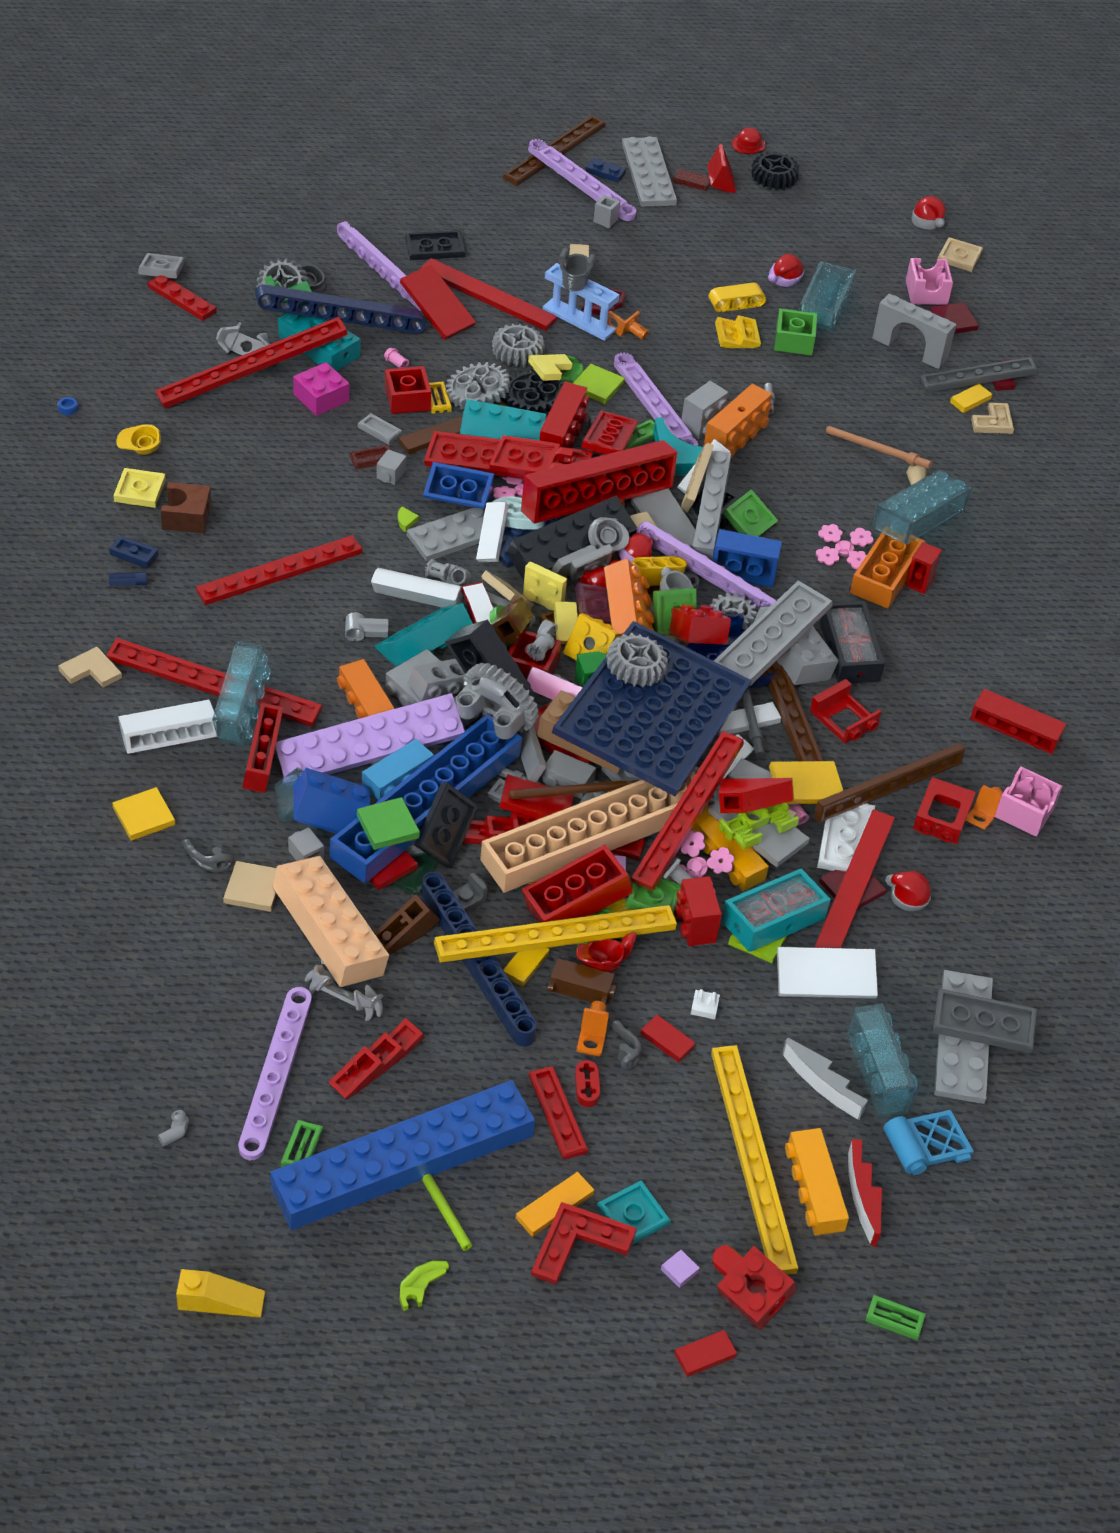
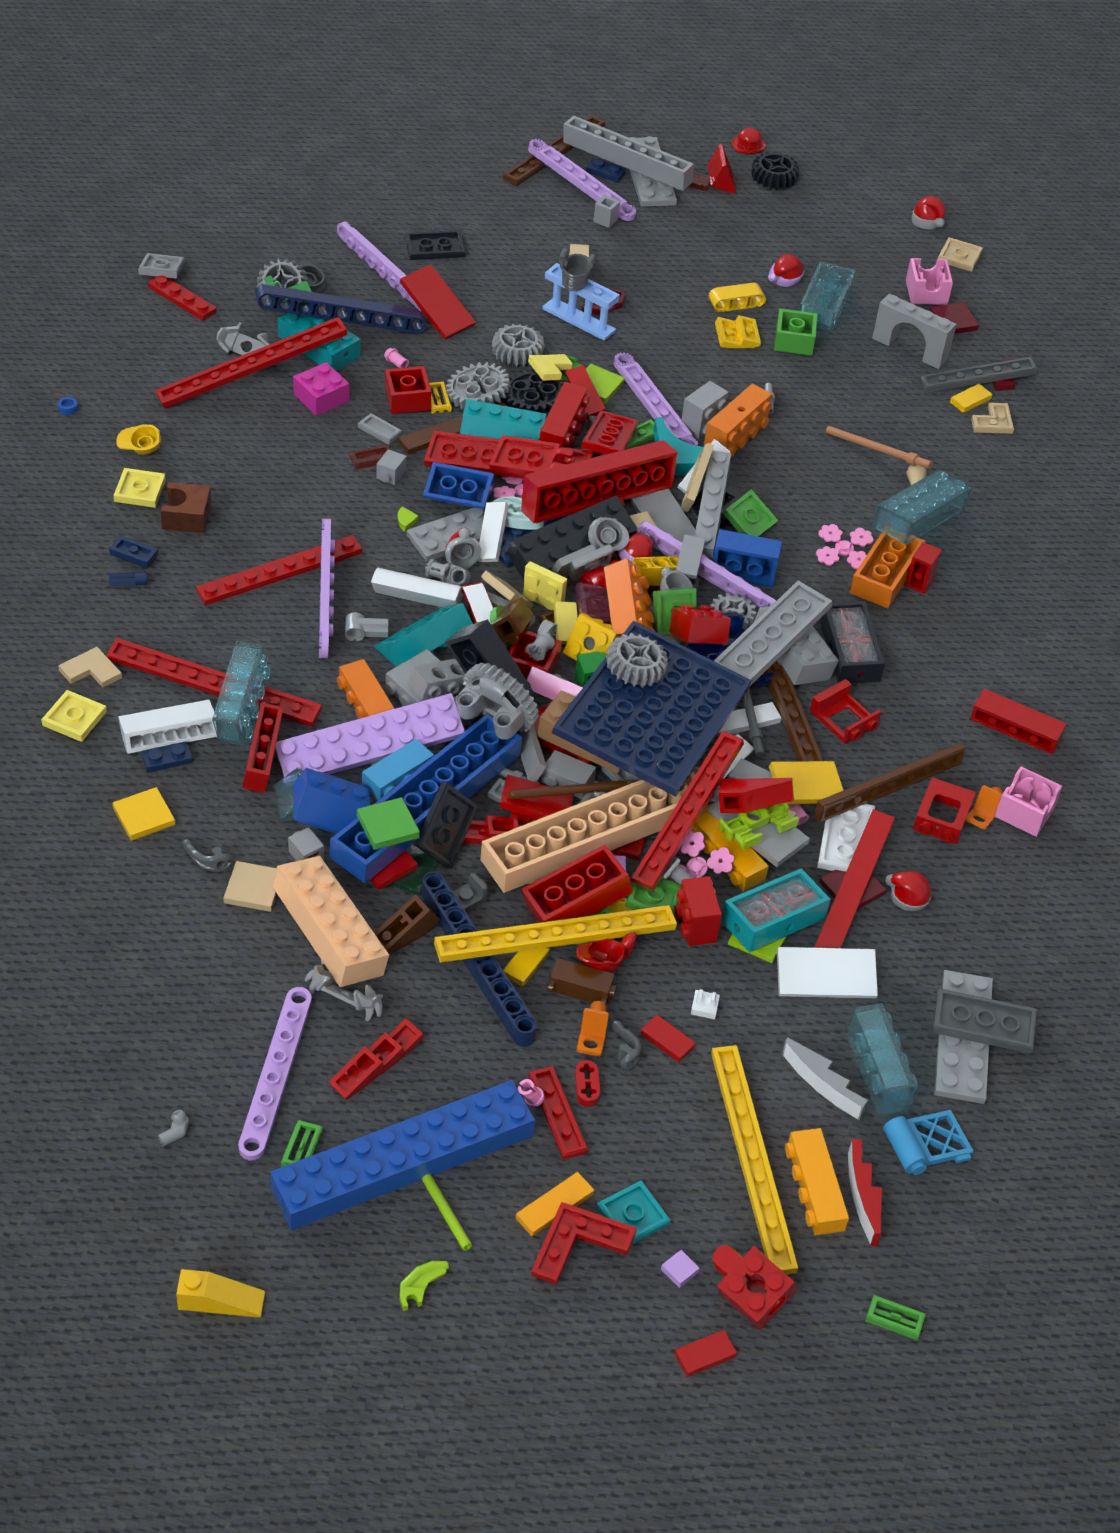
red tile [420,258,557,331] -> none
orange bracket [607,311,649,340] -> none
none -> light yellow plate [41,690,107,742]
none -> dark blue plate [141,741,193,773]
none -> lavender plate [319,518,335,659]
none -> light grey piece [445,527,481,569]
none -> bright pink pin [518,1079,544,1107]
none -> light grey brick [563,116,694,191]
none -> red tile [565,365,606,419]
none -> light grey tile [676,534,705,579]

